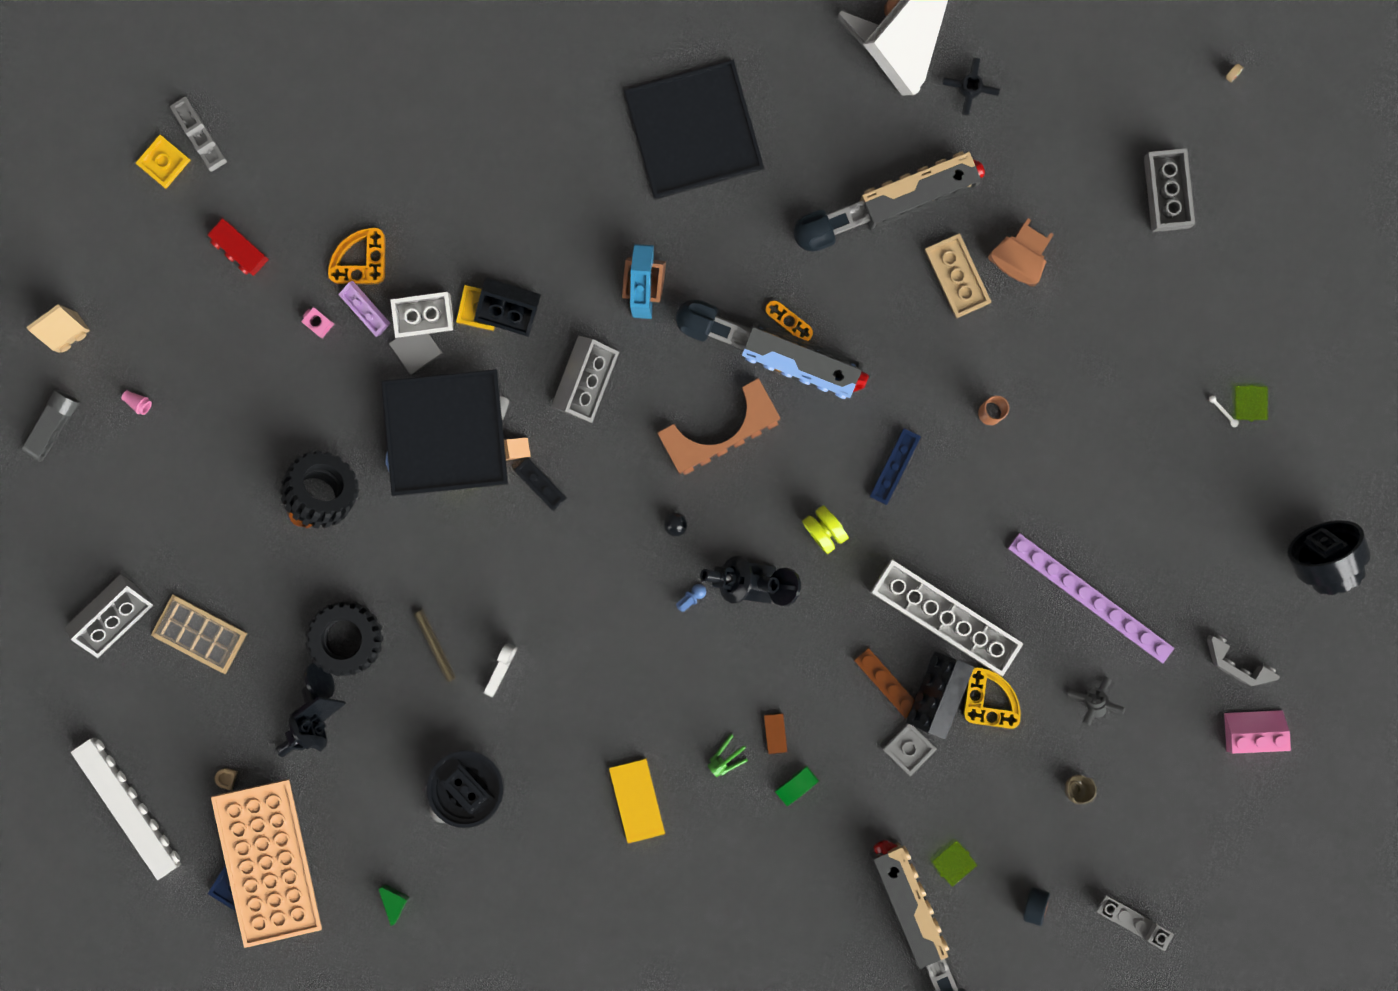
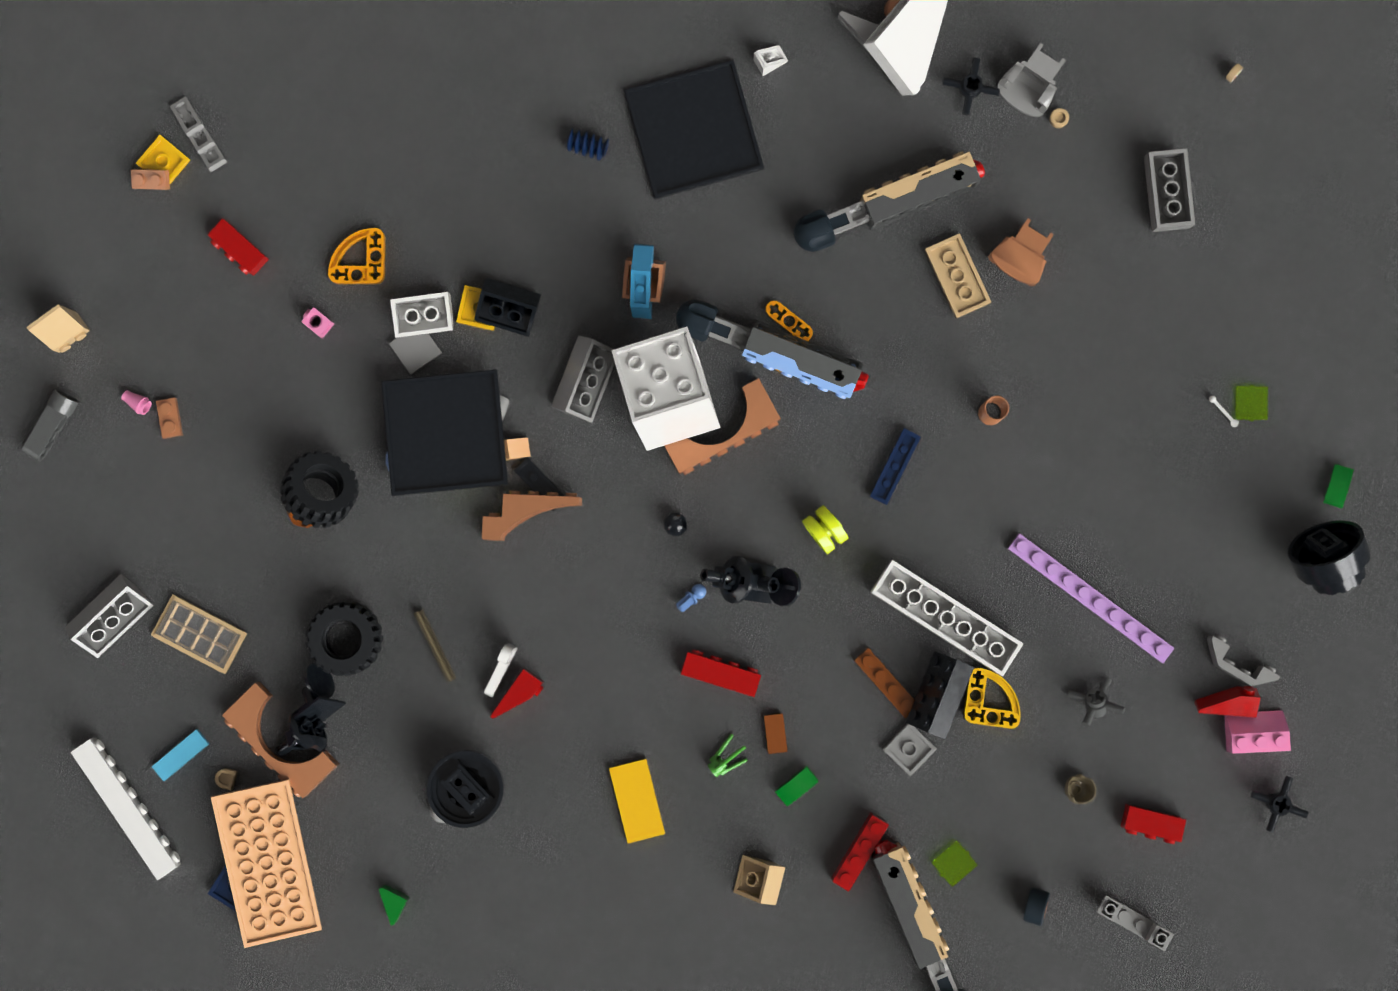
lavender plate [338,281,390,337] -> none
none -> nougat plate [131,169,170,190]
none -> medium azure tile [152,729,210,781]
none -> nougat plate [156,397,183,439]
none -> nougat arch [222,682,339,798]
none -> nougat arch [482,491,582,541]
none -> red slope [490,669,544,719]
none -> dark blue piece [567,128,610,161]
none -> white piece [611,327,720,451]
none -> red brick [681,649,761,697]
none -> tan slope [733,855,785,905]
none -> white slope [753,45,788,76]
none -> red brick [831,812,889,892]
none -> light grey piece [997,43,1066,117]
none -> tan tile [1049,108,1069,128]
none -> red brick [1121,804,1186,844]
none -> red slope [1195,686,1261,718]
none -> black bar [1251,776,1309,833]
none -> green slope [1323,464,1354,509]

